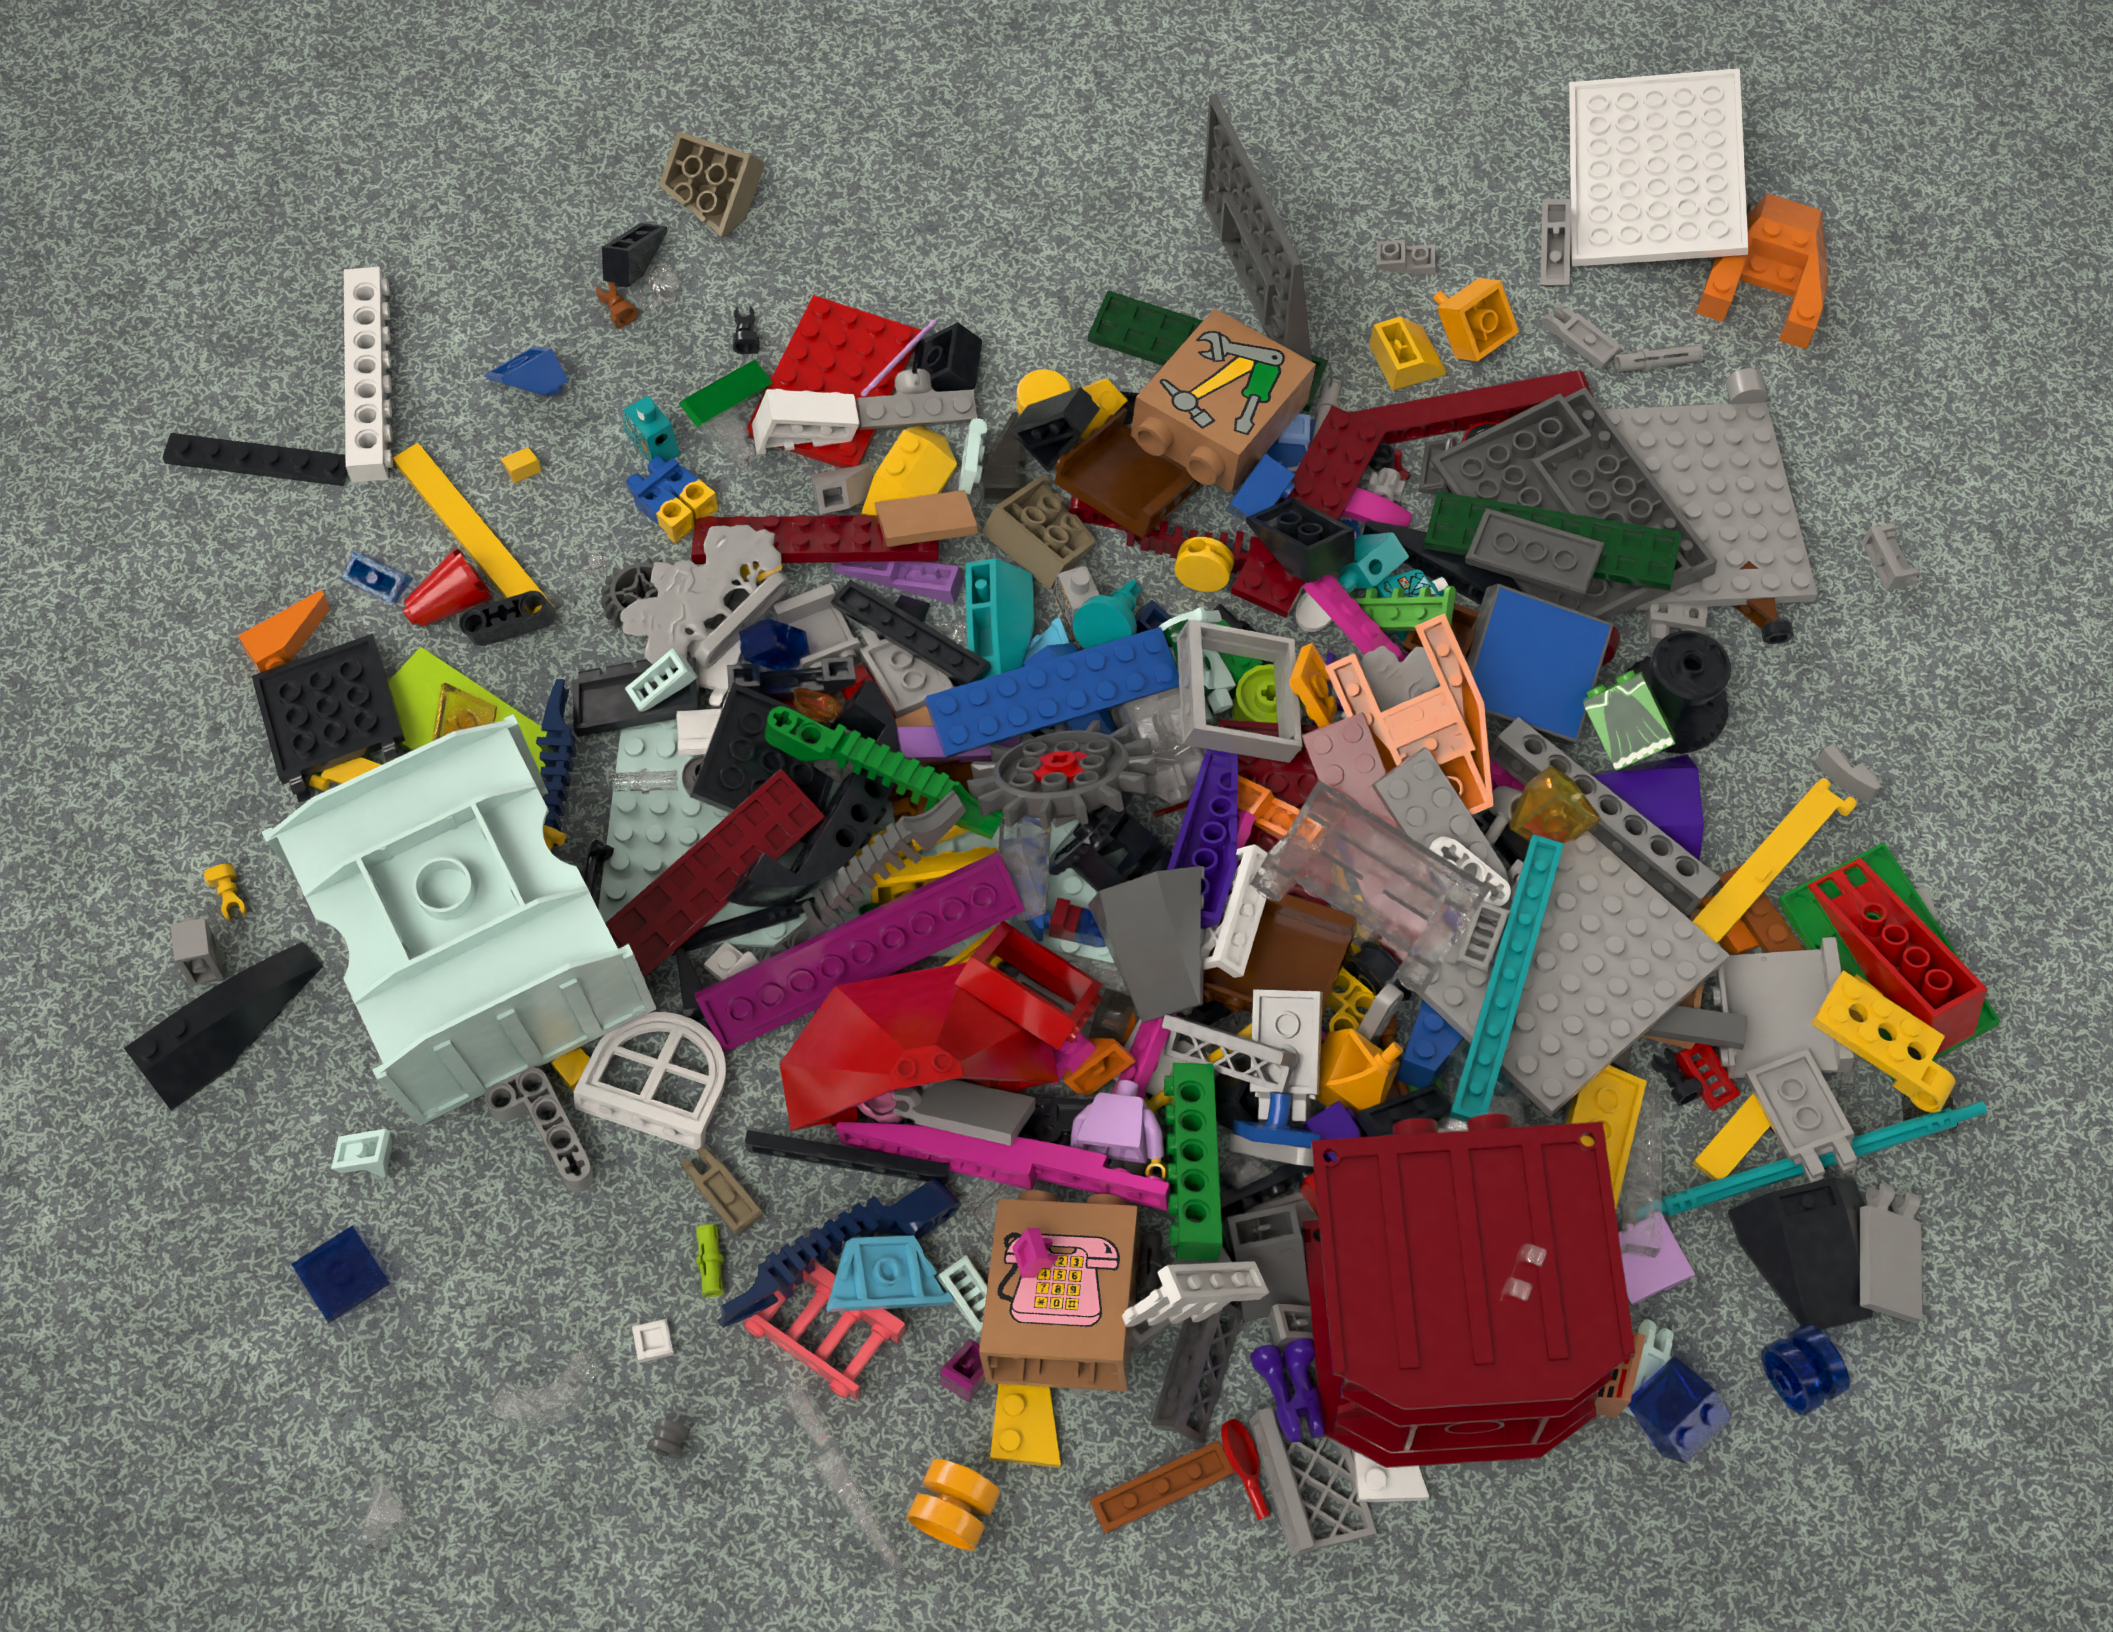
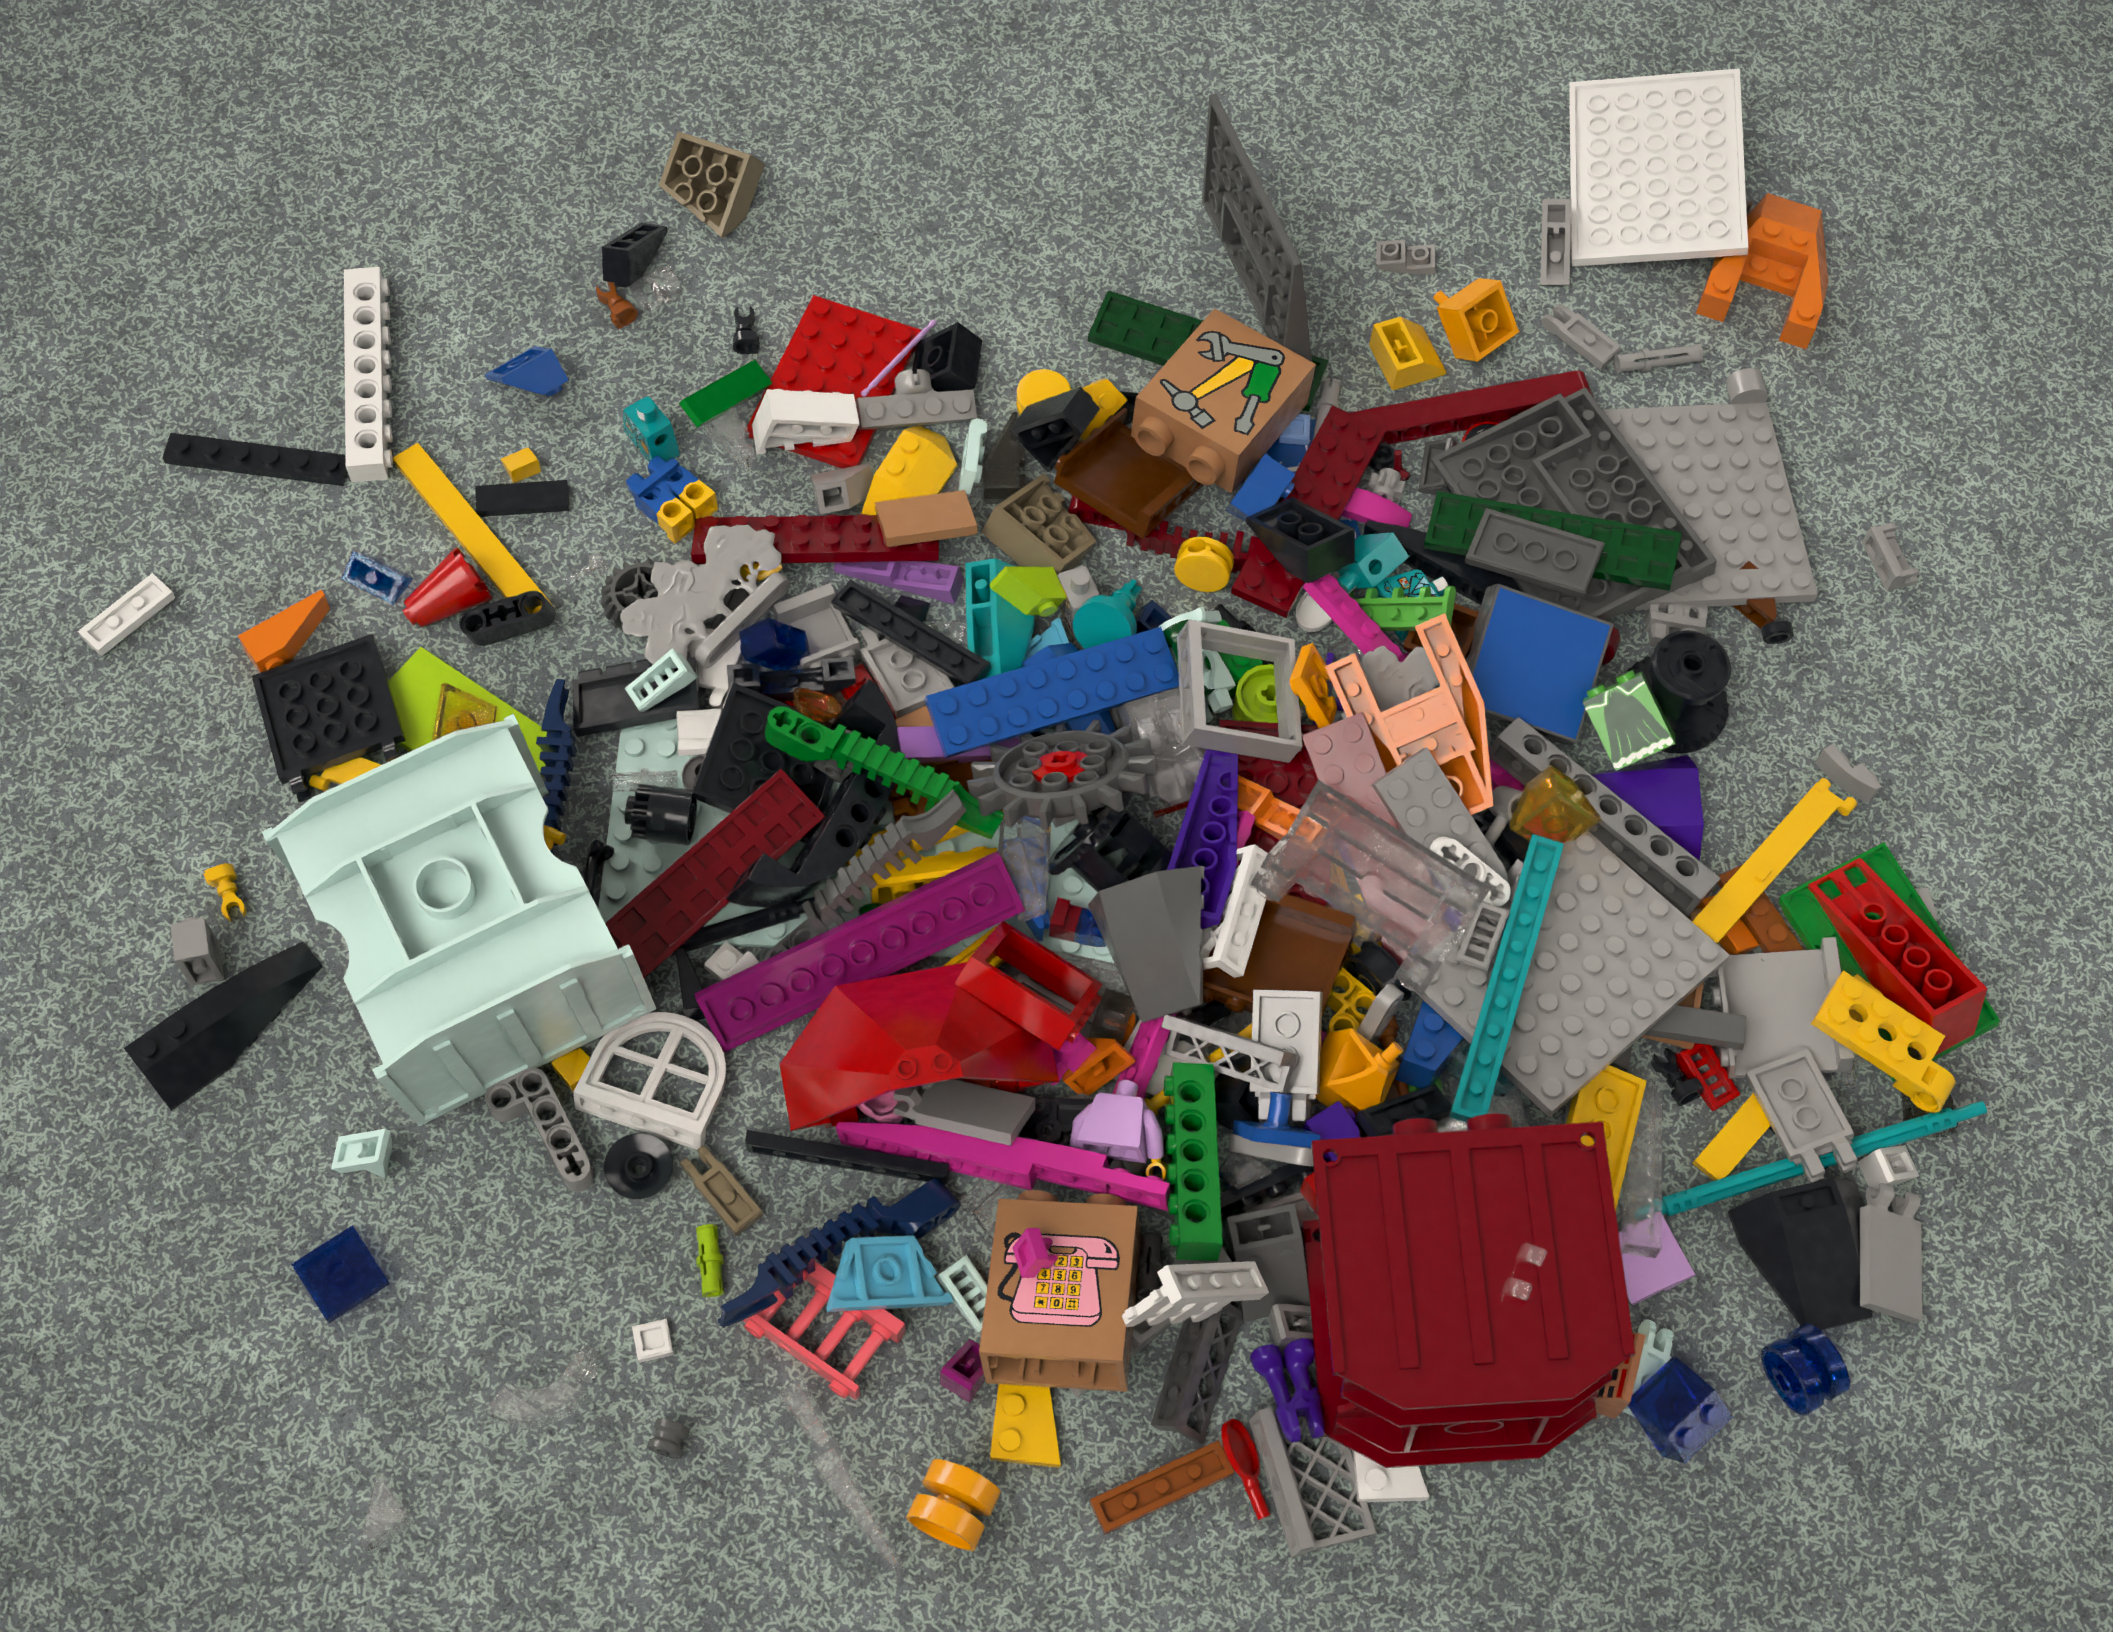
none -> white plate [78,573,175,656]
none -> black tile [475,480,569,517]
none -> black dish [604,1133,673,1200]
none -> black gear [625,784,697,845]
none -> lime slope [989,566,1067,617]
none -> white slope [1858,1145,1919,1190]

